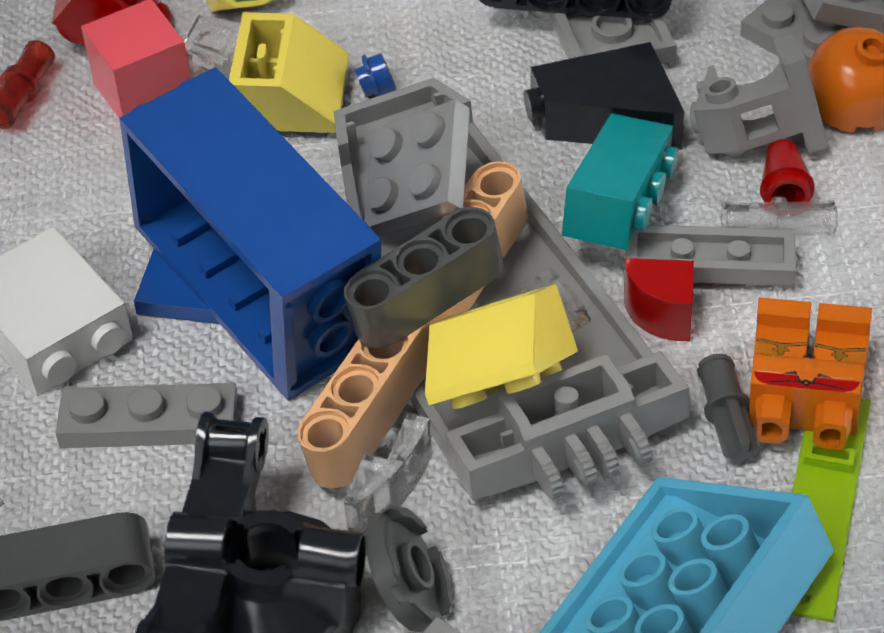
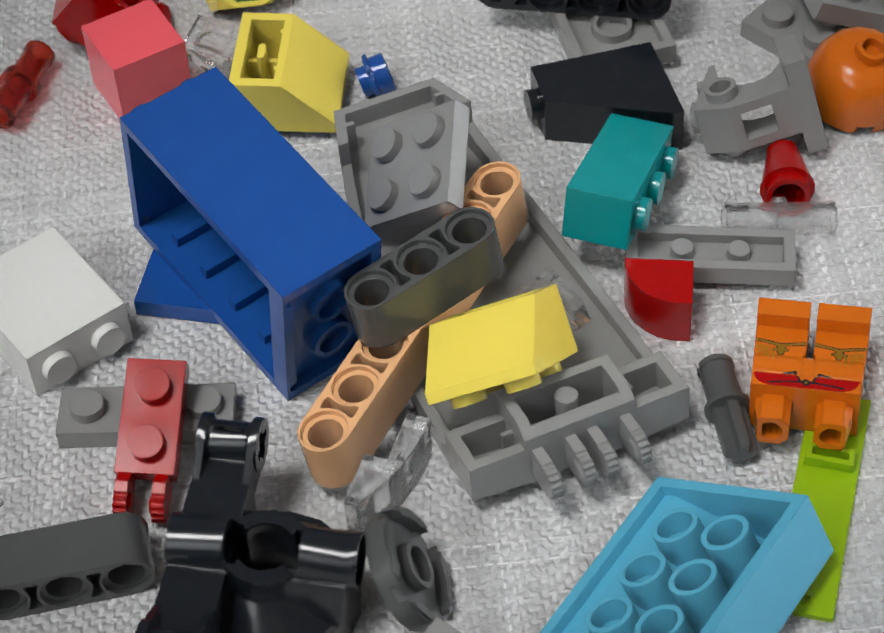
none -> hinge [112,358,190,524]

